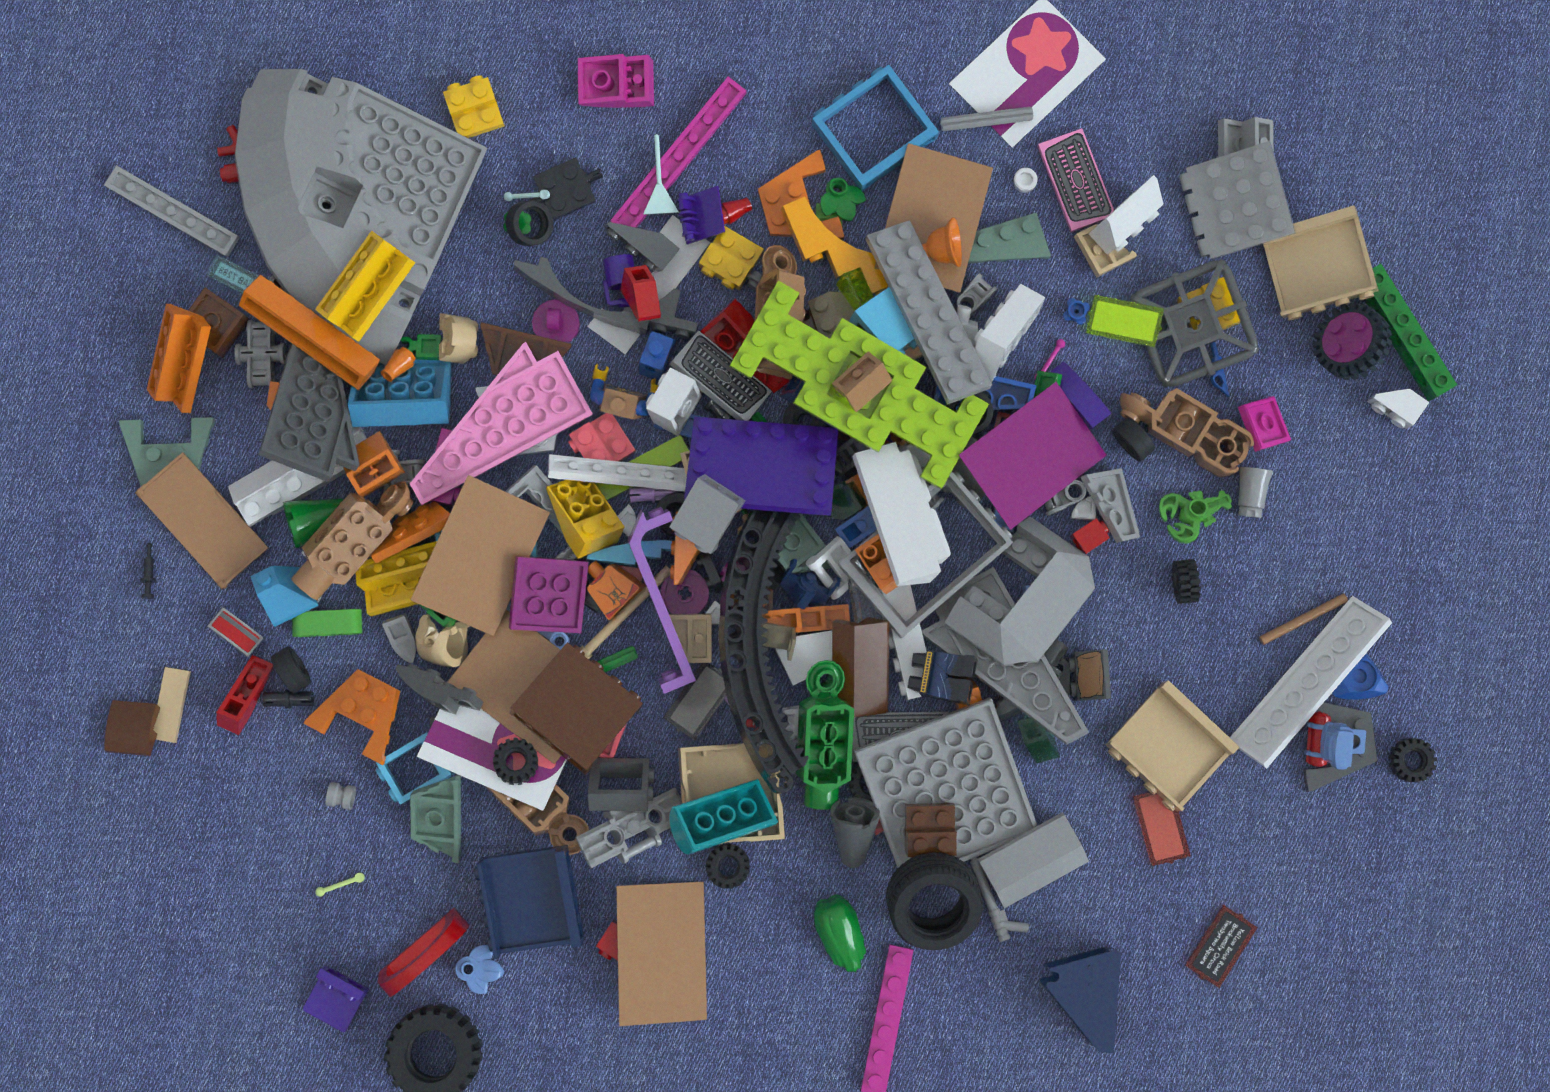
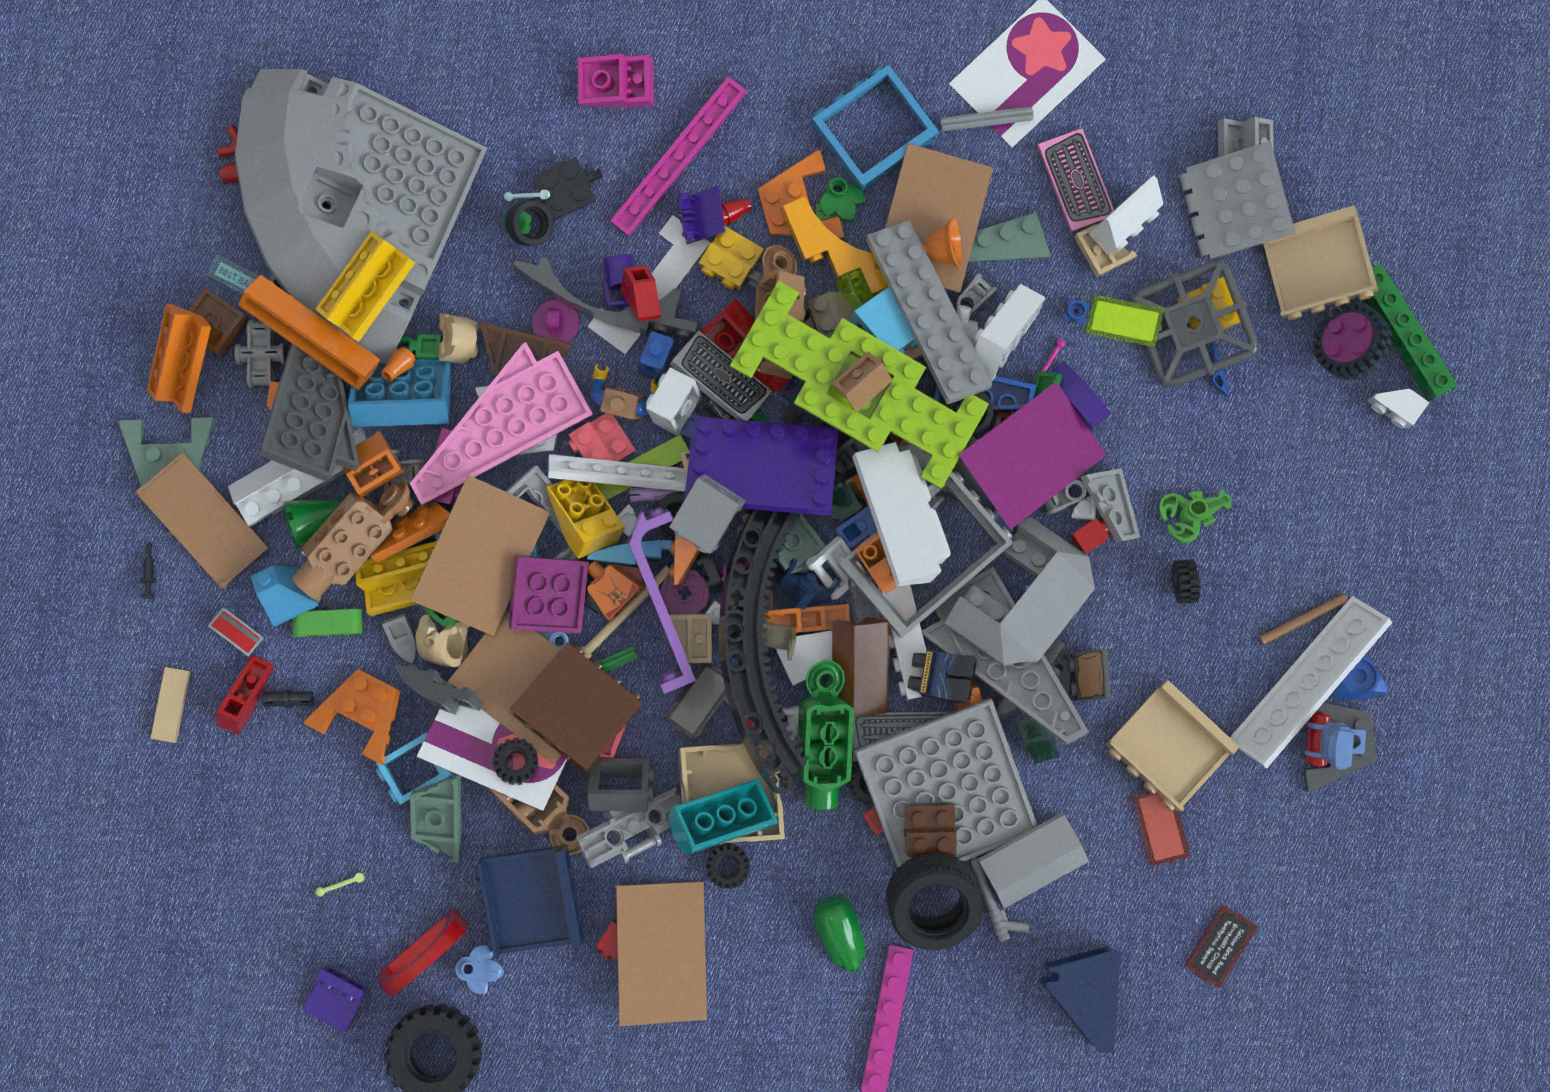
light grey plate [104,165,240,258] -> none
reddish brown slope [104,700,160,756] -> none
black tyre [271,646,311,693] -> none
light grey wheel [326,782,356,810] -> none
yellow plate [443,76,504,138] -> none
dark grey slope [604,222,680,272] -> none
light aqua piece [643,134,679,215] -> none
dark grey cone [830,797,880,868] -> none
white tile [1013,168,1038,193] -> none
black tyre [1112,417,1155,462] -> none
medium nougat brick [1119,388,1254,477] -> none
dark pink tile [1238,396,1291,452] -> none
light grey plant [1238,467,1273,518] -> none
black tyre [1388,738,1438,782] -> none

